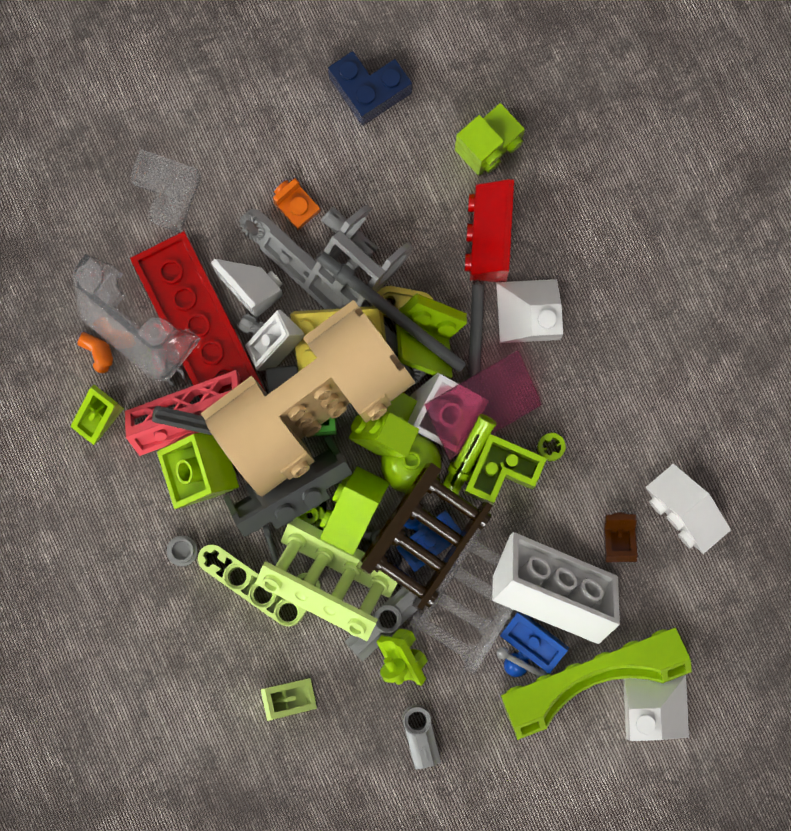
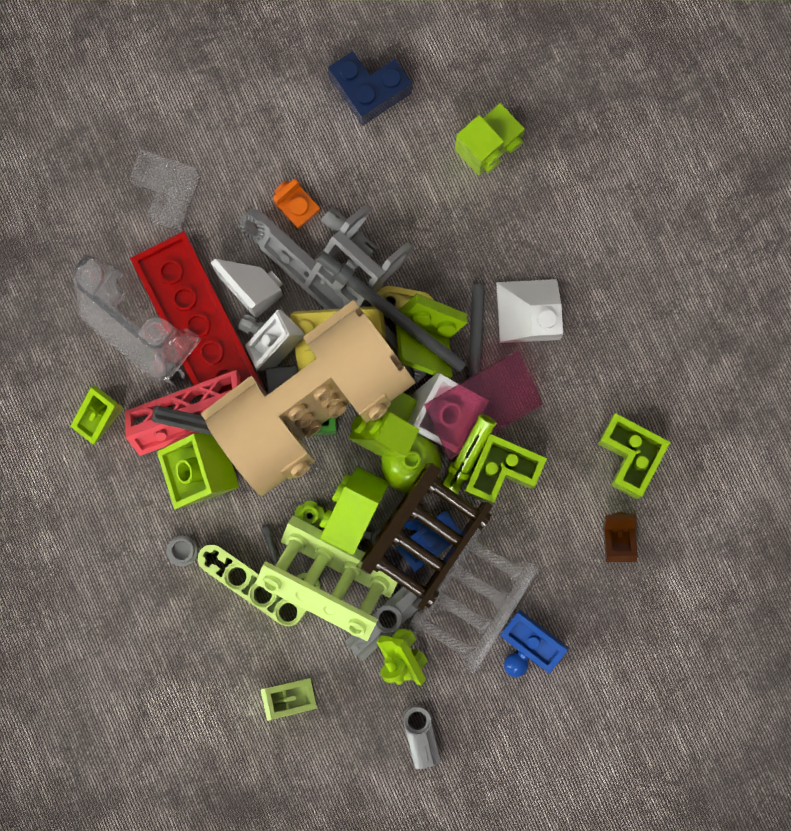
orange arm [77,332,113,373] -> none
dark grey bracket [223,436,353,537] -> none
red slope [464,179,514,282] -> none
white slope [492,532,620,644] -> none
light grey hinge [496,647,549,679] -> none
lime arch [501,627,692,740] -> none
lime bush [537,433,566,462] -> none
white slope [623,675,689,741] -> none
white brick [645,464,731,554] -> none
none -> lime brick [597,413,671,500]

